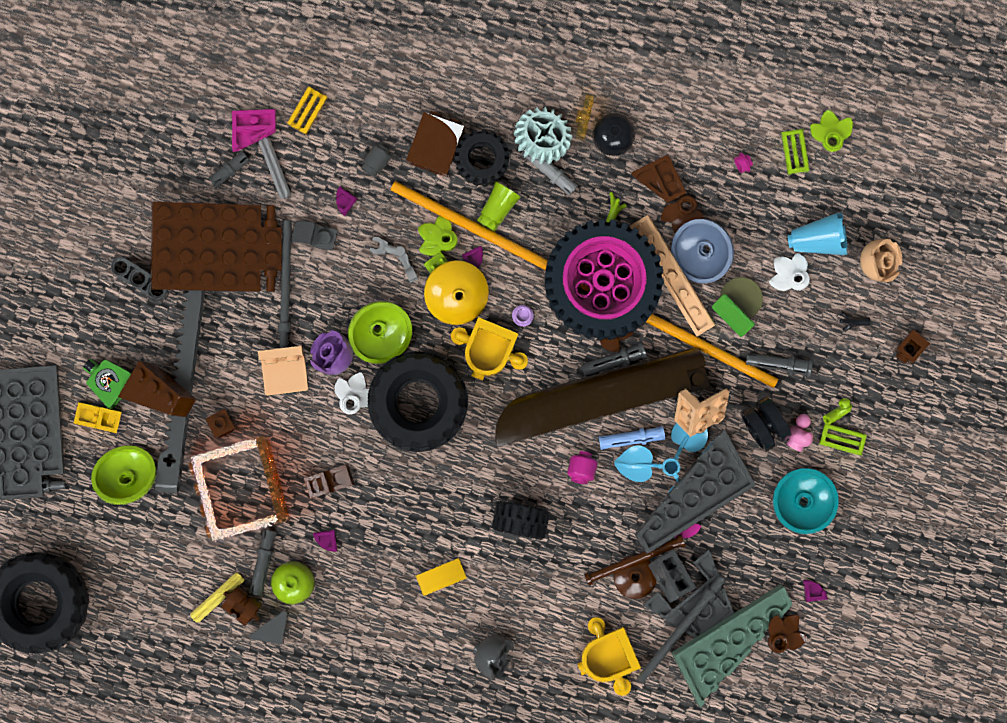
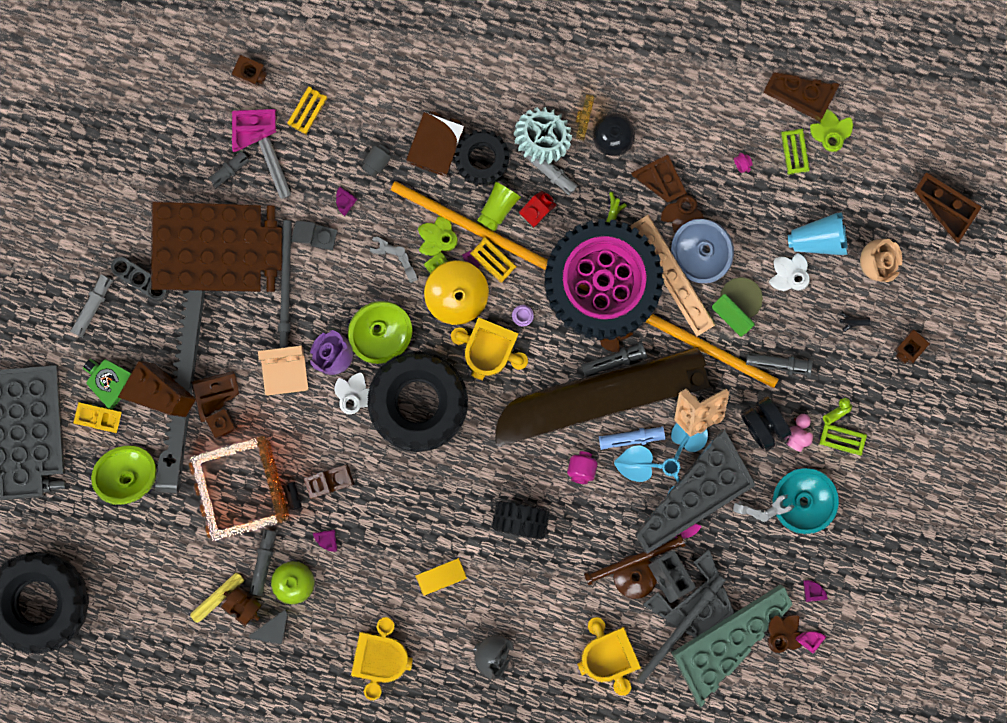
none -> light grey pin [70,274,113,338]
none -> reddish brown wing [191,371,239,423]
none -> reddish brown brick [232,55,267,88]
none -> black pin [282,482,303,511]
none -> yellow piece [351,617,413,700]
none -> yellow tile [470,237,516,283]
none -> red bracket [519,191,557,228]
none -> light grey piece [733,494,794,522]
none -> reddish brown wing [763,72,840,122]
none -> dark pink tile [795,631,826,653]
none -> reddish brown wedge [912,173,982,244]

